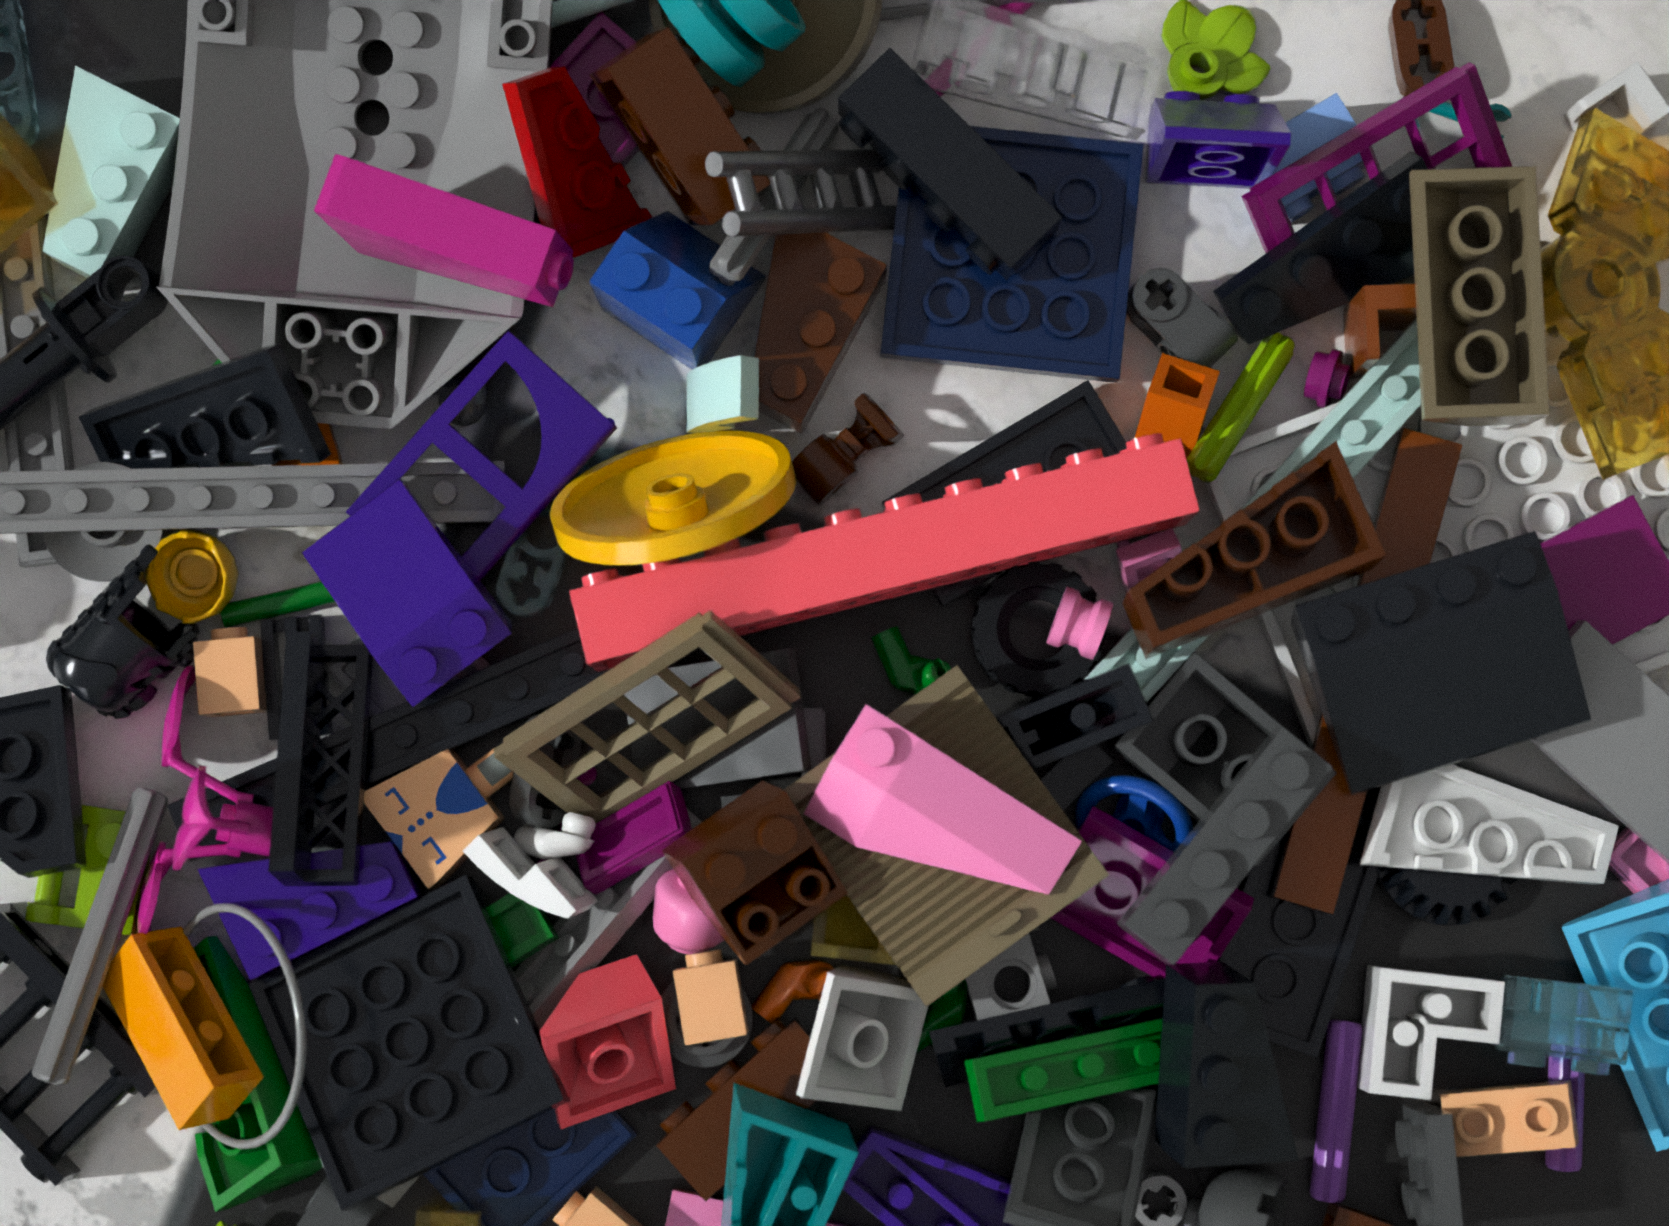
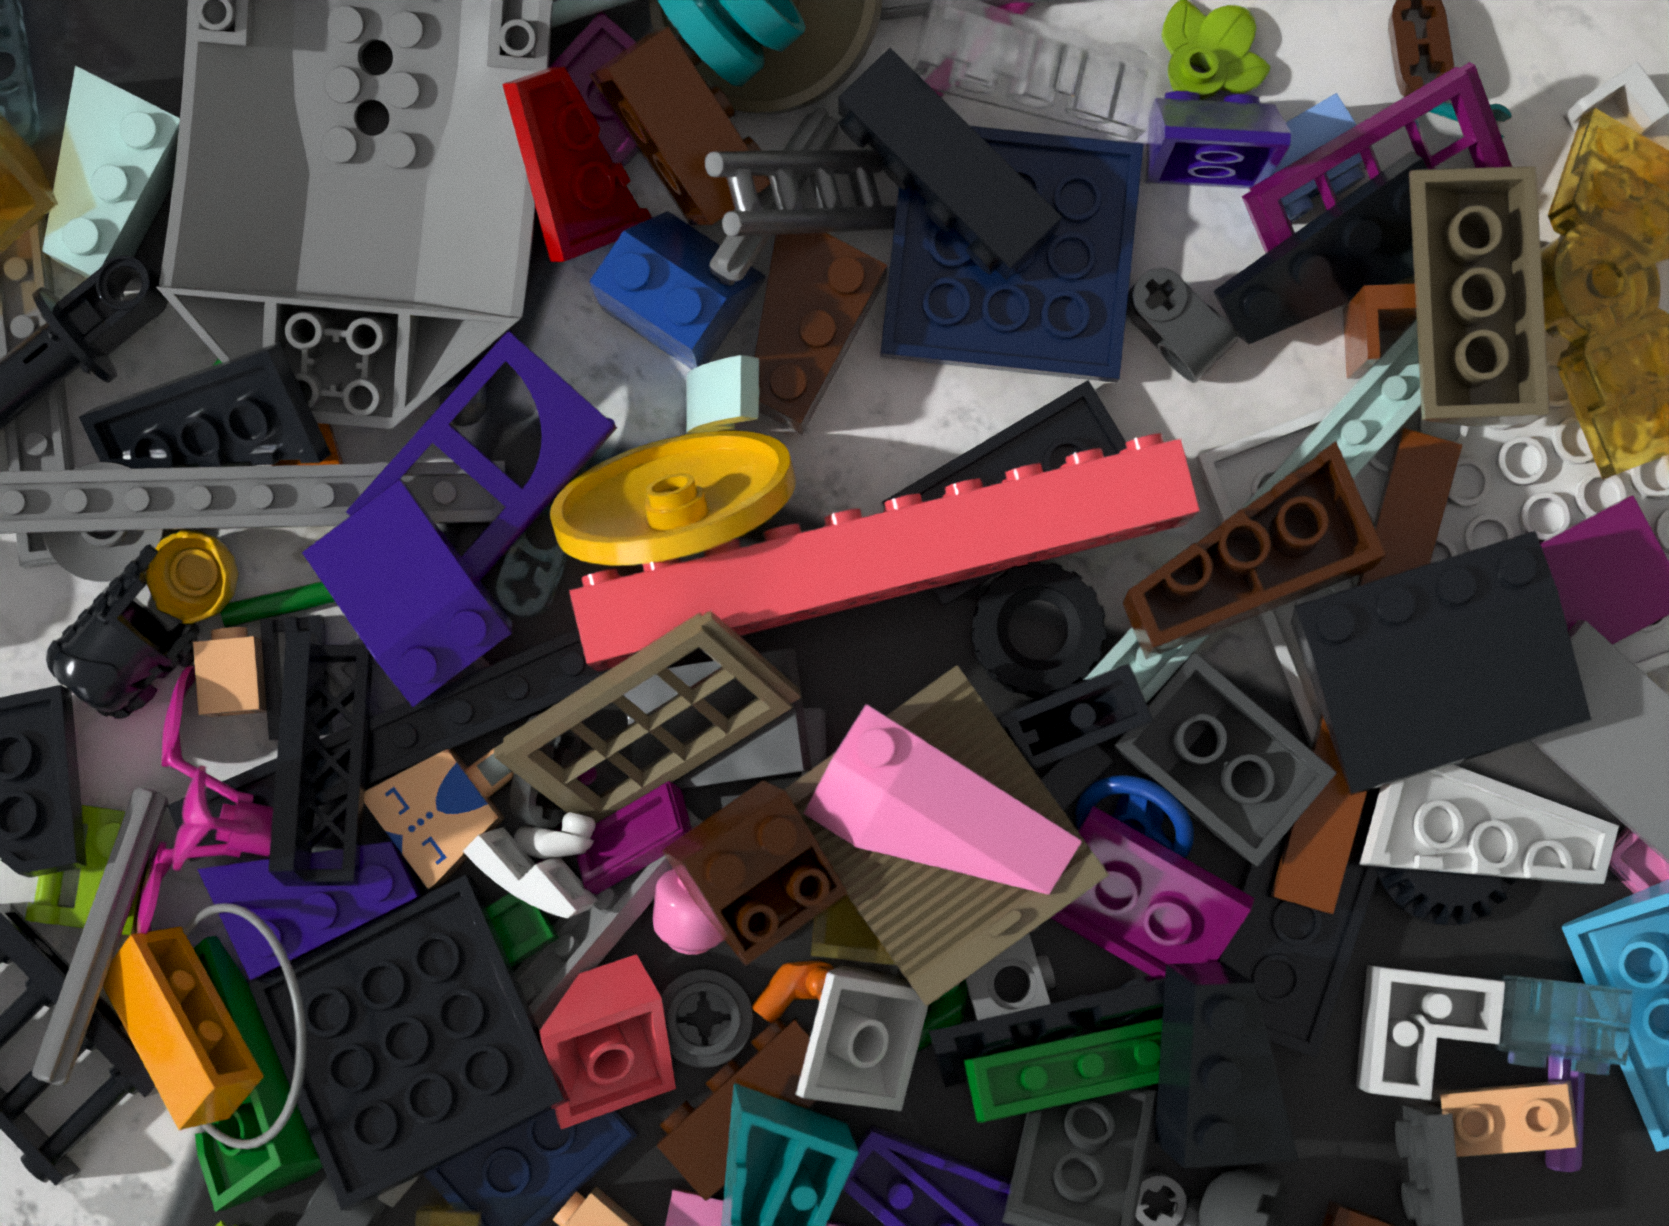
dark pink slope [314,154,574,307] -> none
light nougat brick [673,949,749,1045] -> none
reddish brown leg [792,393,904,506] -> none
green arm [871,626,952,695] -> none
bright pink wheel [1046,586,1114,660] -> none
bright pink tile [1115,528,1182,593] -> none
dark grey brick [1117,727,1333,965] -> none
orange brick [1134,353,1220,460] -> none
lime axle [1187,332,1295,483] -> none
magenta plate [1304,349,1351,408] -> none
medium lavender axle [1310,1019,1363,1203] -> none

